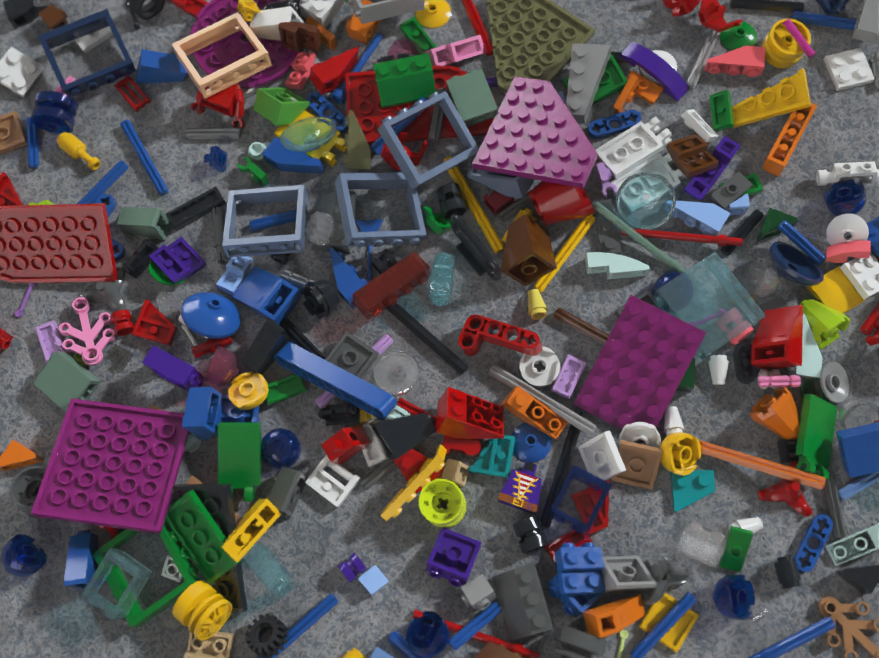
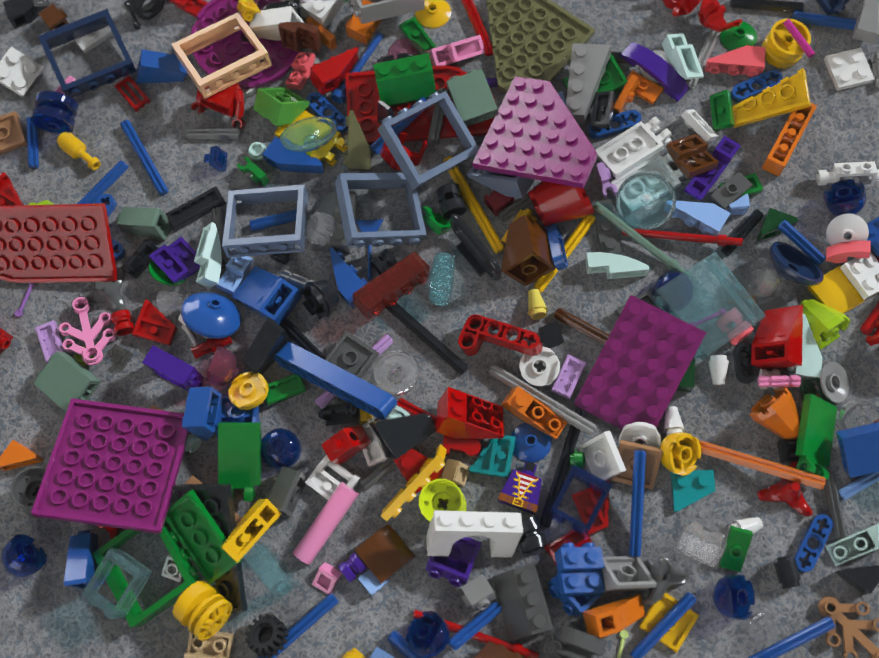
none -> light aqua slope [194,223,222,288]
none -> bright pink brick [292,482,359,564]
none -> bright pink slope [312,562,343,595]
none -> reddish brown slope [355,524,415,584]
none -> black slope [377,100,395,124]
none -> white arch [426,511,523,557]
none -> black slope [538,321,564,348]
none -> blue beam [546,223,568,271]
none -> green plate [570,449,585,470]
none -> black plate [590,91,616,129]
none -> blue axle [629,450,646,557]
none -> light aqua slope [661,33,704,80]
none -> blue beam [731,70,783,103]

